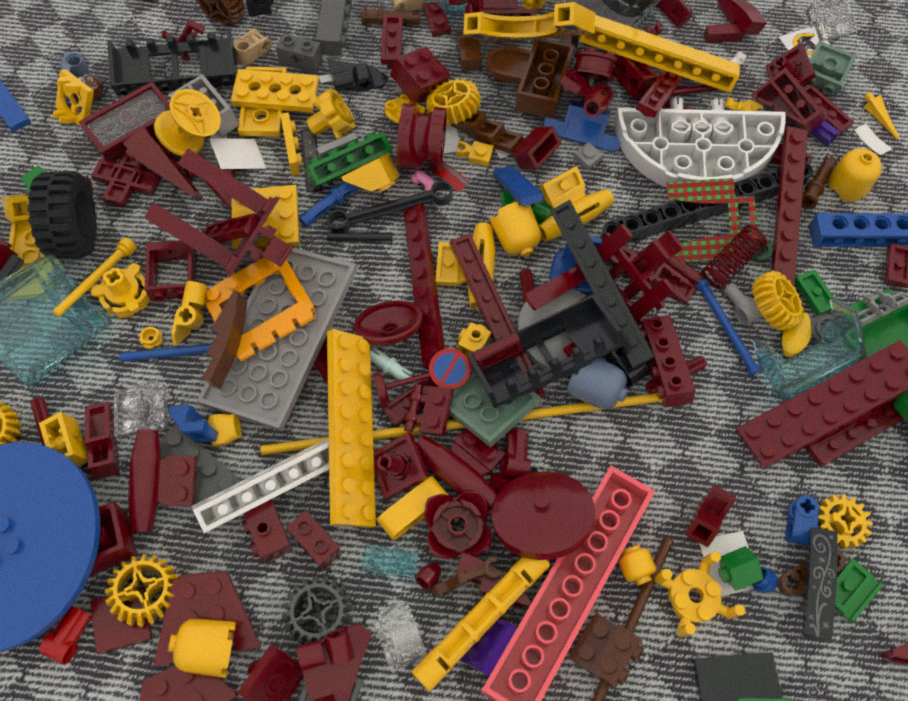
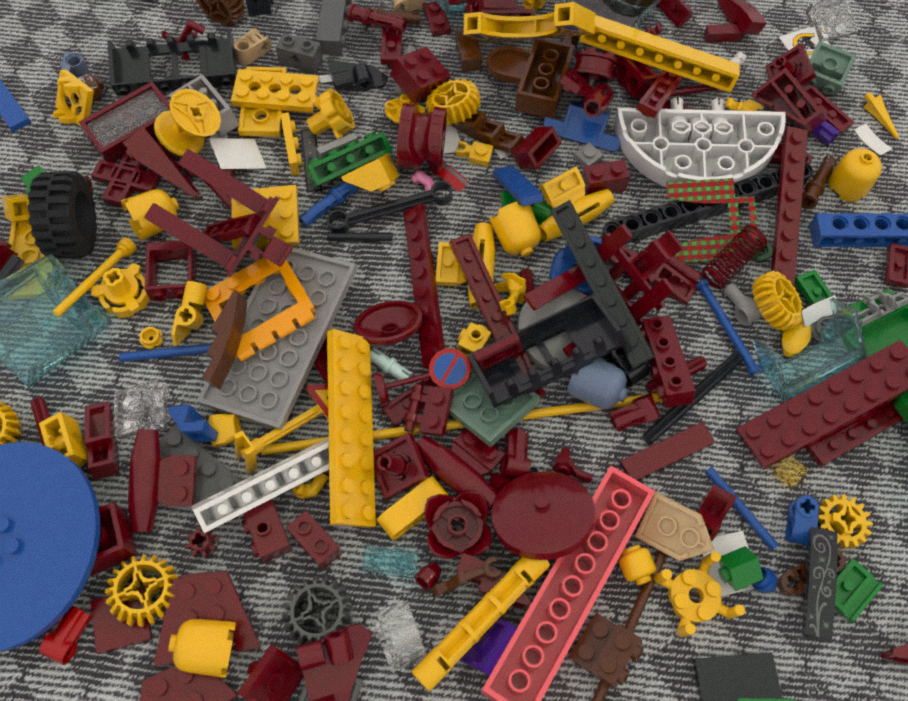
none -> yellow cylinder [121,189,180,241]
none -> dark red gear [185,526,219,559]
none -> yellow piece [233,384,328,474]
none -> yellow arm [292,473,329,499]
none -> dark red pin [347,3,407,33]
none -> yellow piece [494,273,526,316]
none -> dark red piece [552,448,593,483]
none -> dark red brick [581,159,630,195]
none -> dark red piece [609,394,660,431]
none -> dark red tile [619,422,715,481]
none -> tan tile [635,492,714,561]
none -> black axle [642,352,743,445]
none -> blue piece [704,467,779,551]
none -> clear yellow tile [772,455,809,488]
none -> white sticker [802,296,839,327]

